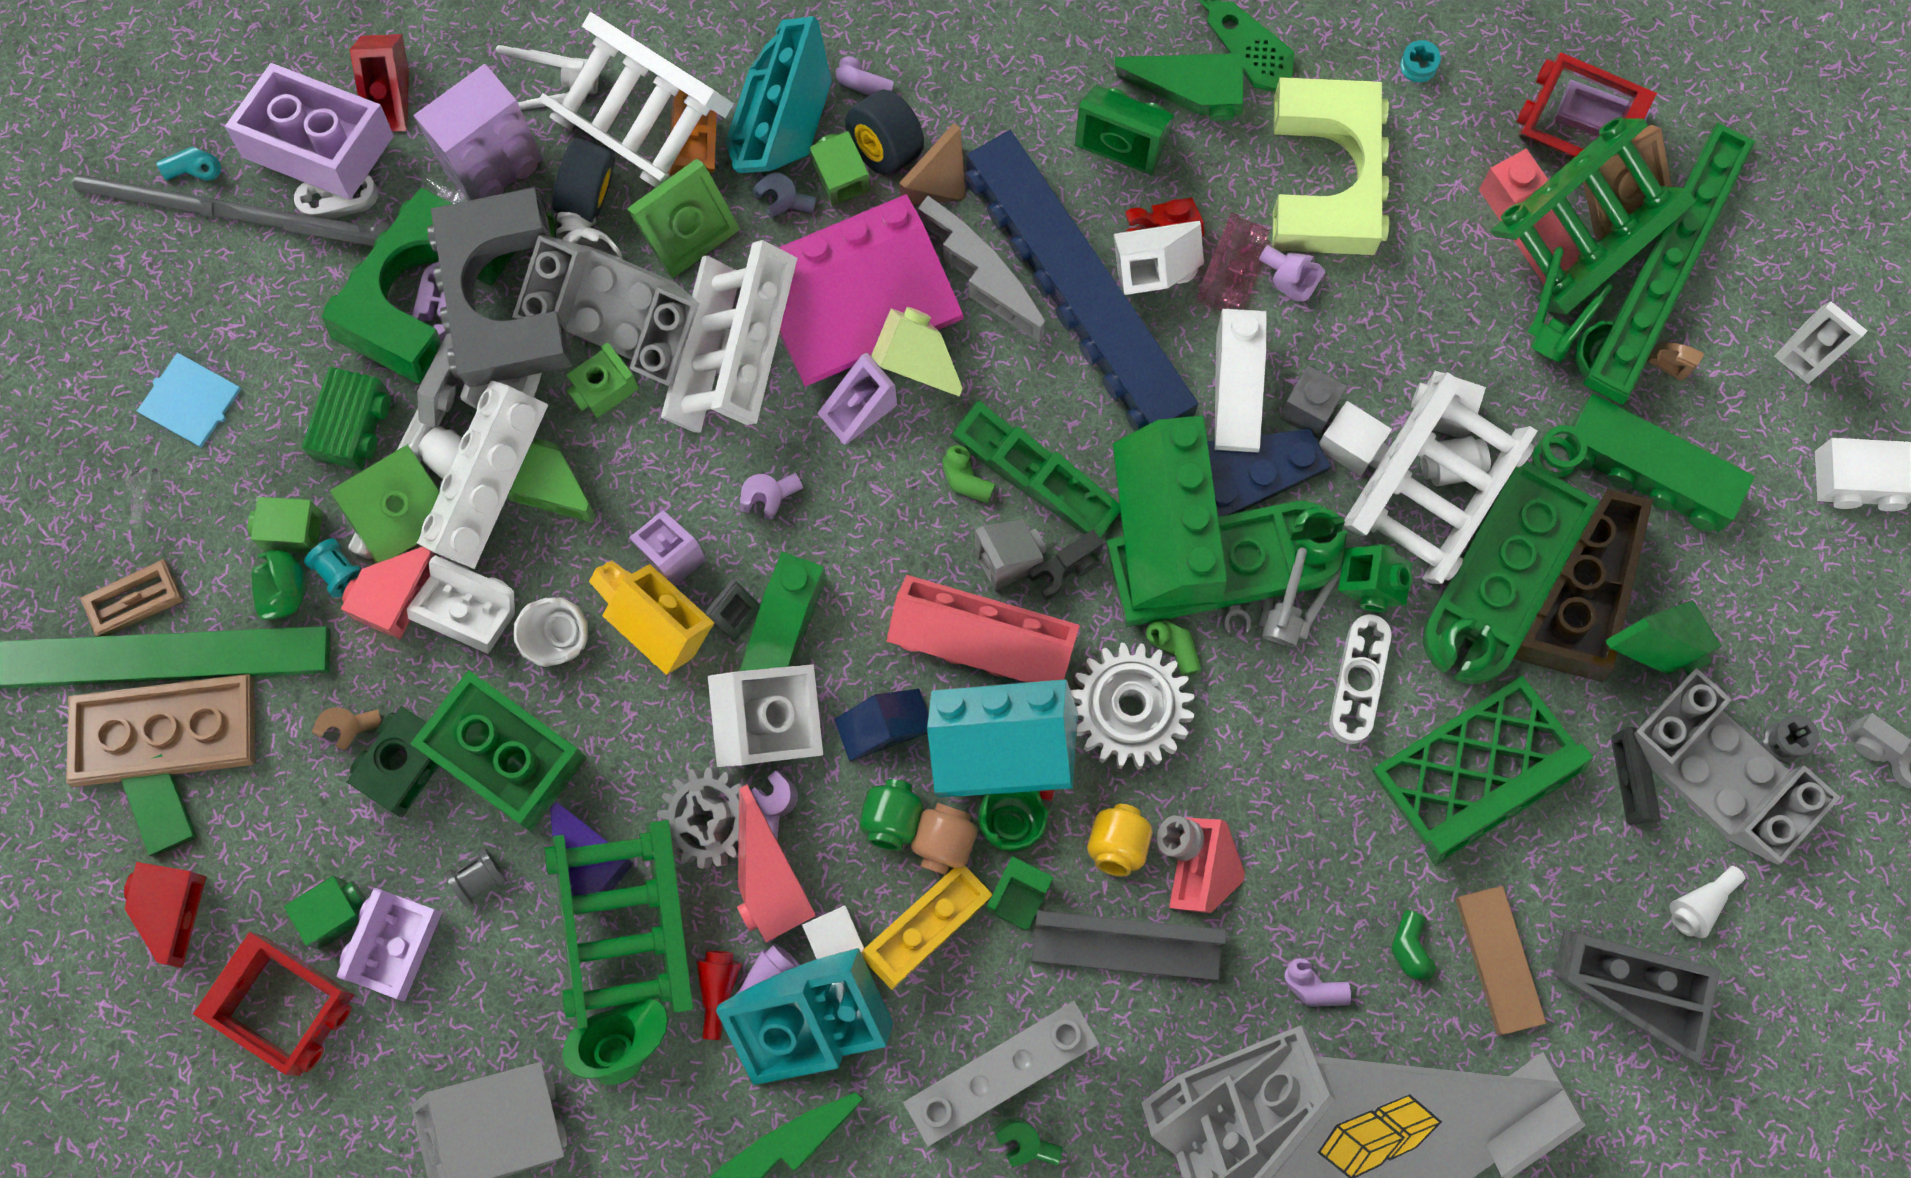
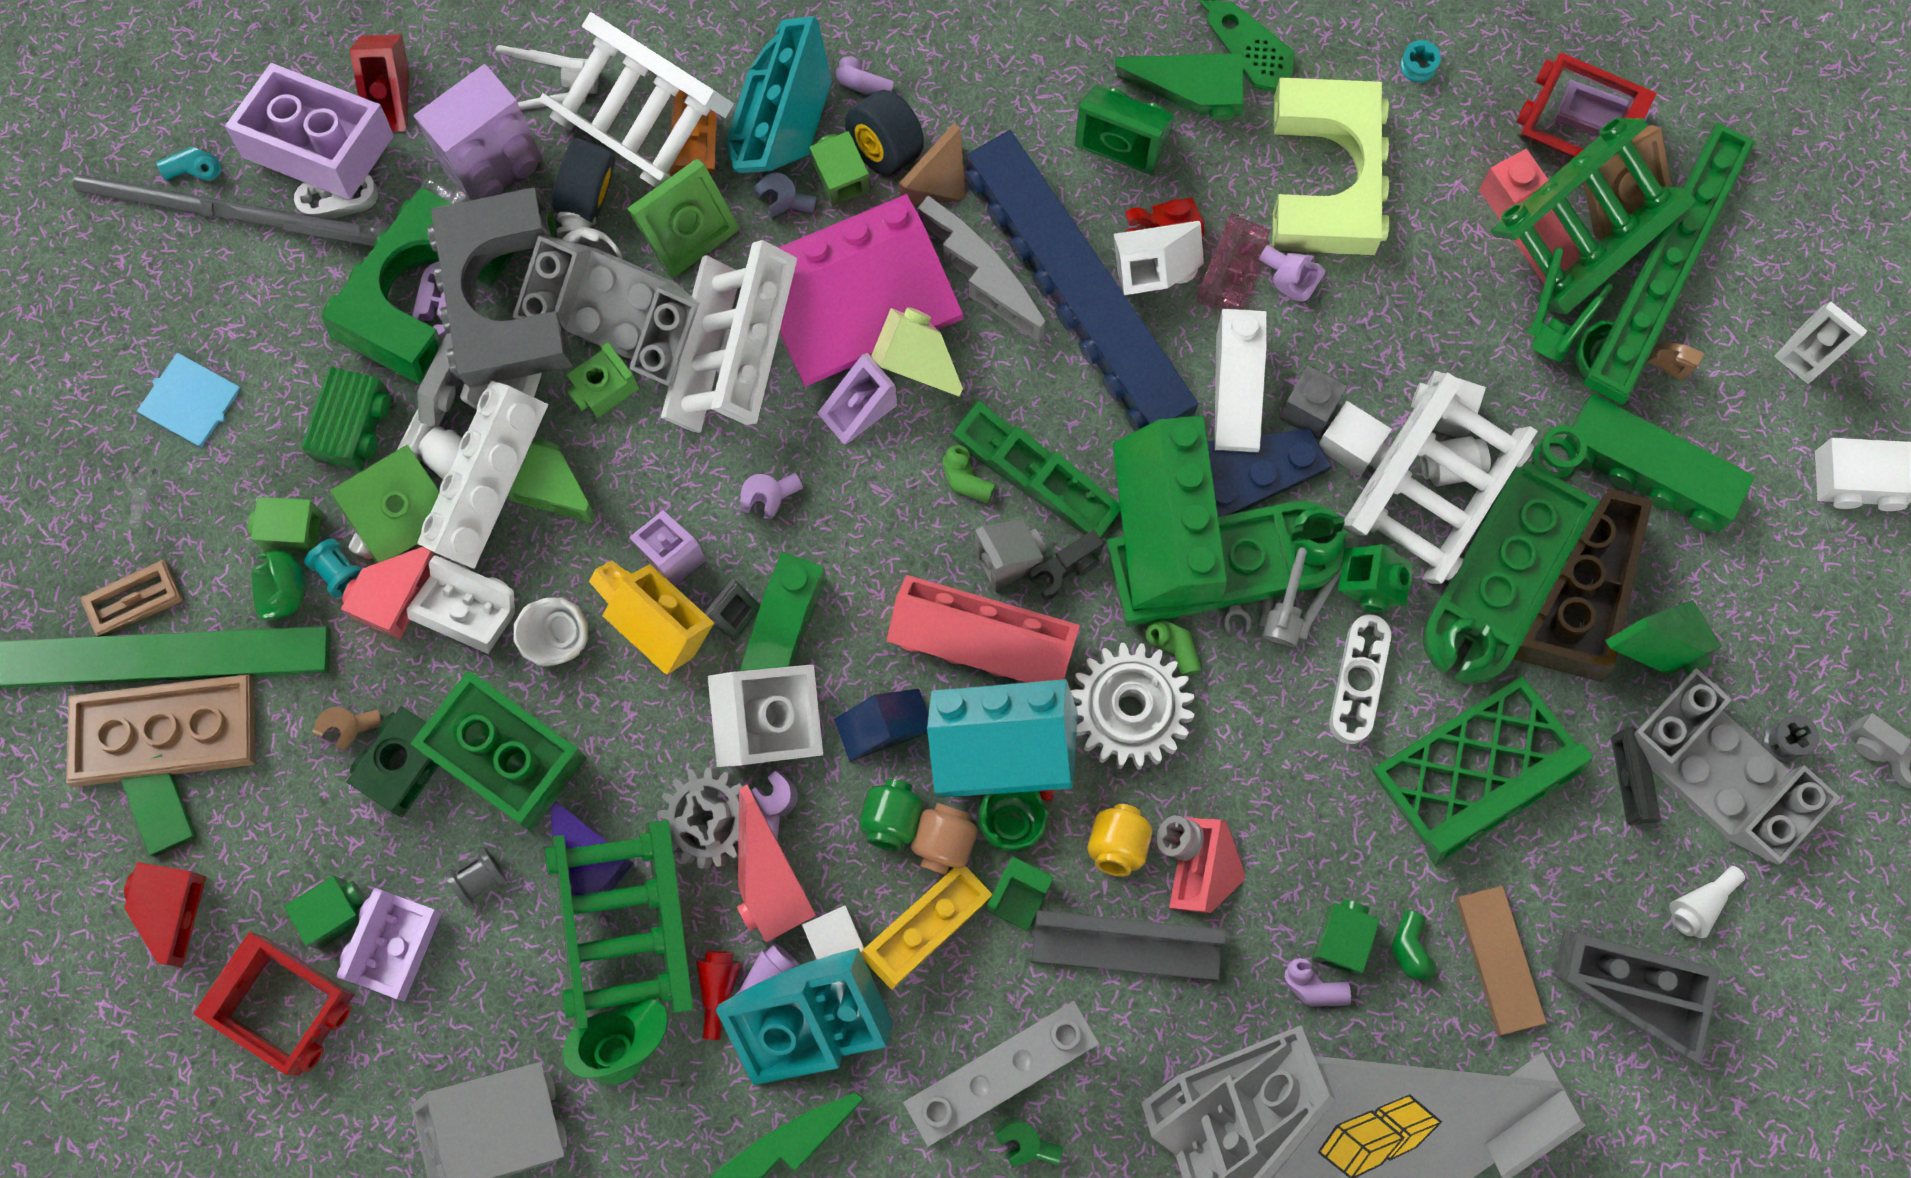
none -> green brick [1311,899,1380,976]

